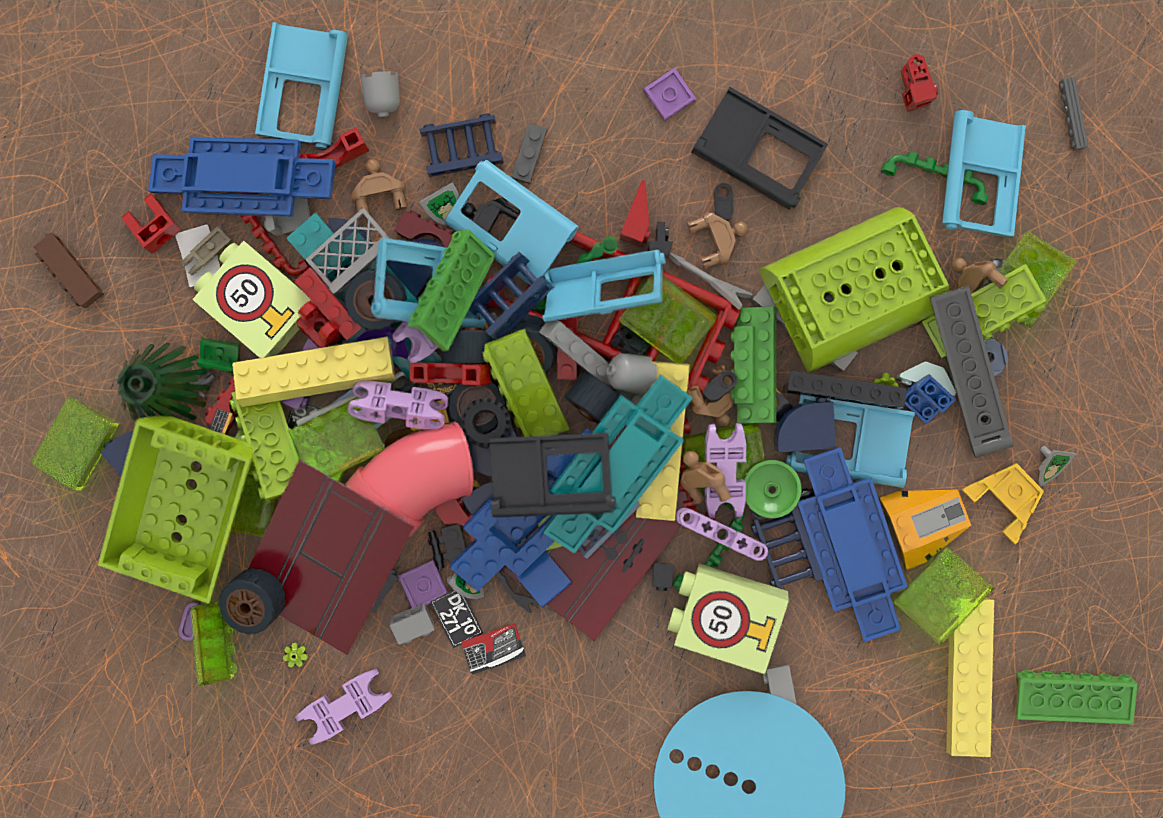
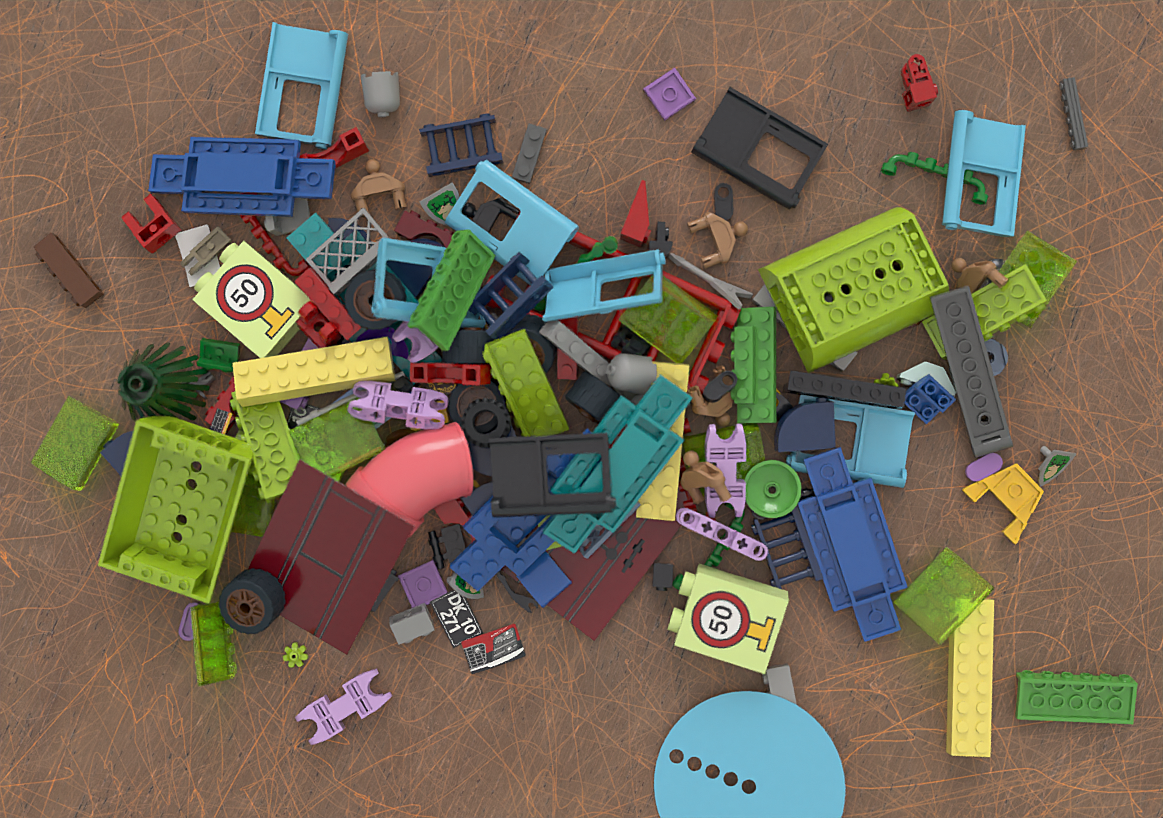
light orange wedge [879,489,971,570] -> none
none -> medium lavender tile [965,453,1003,481]

